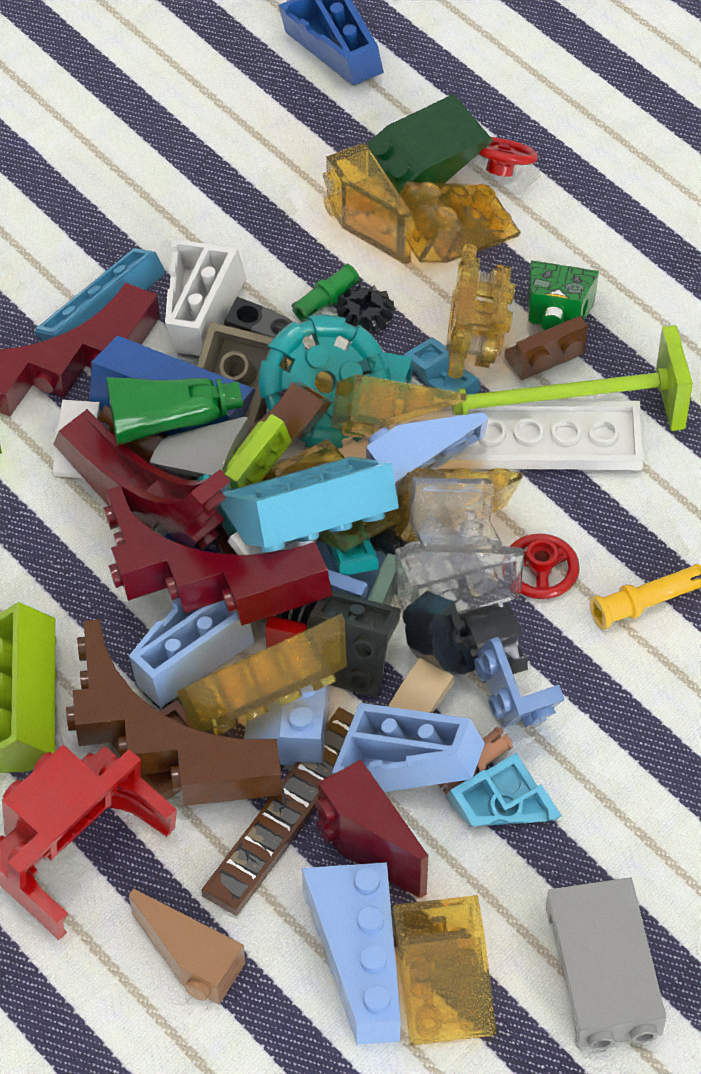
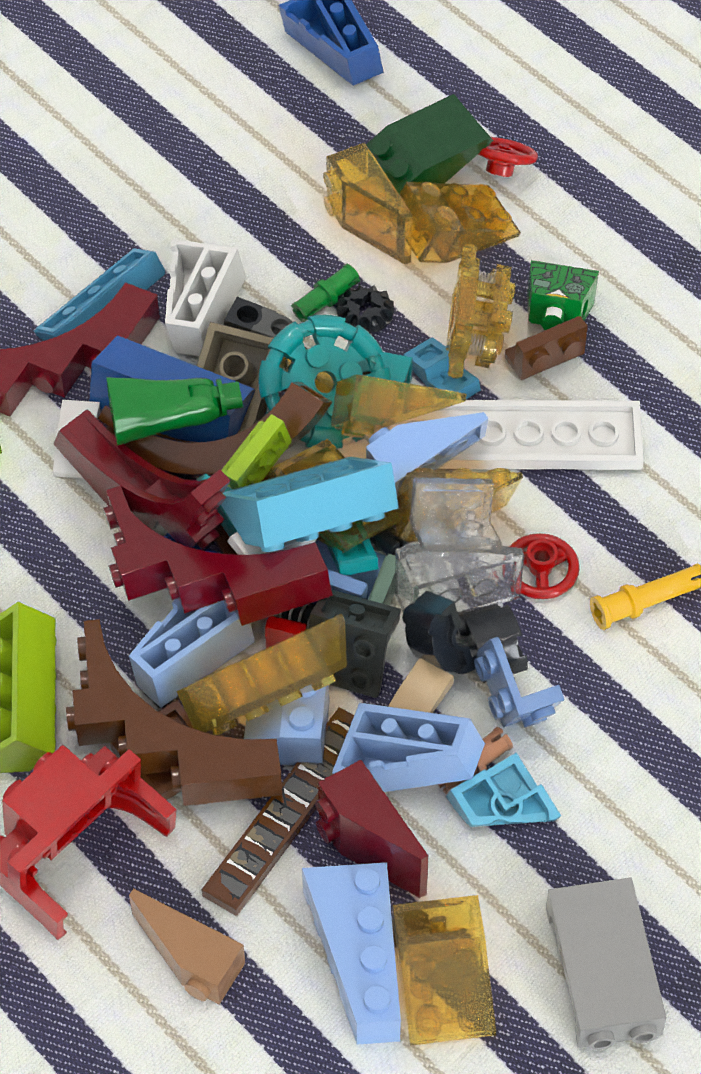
light grey slope [150,417,252,480] -> none
lime tile [451,325,693,431] -> none

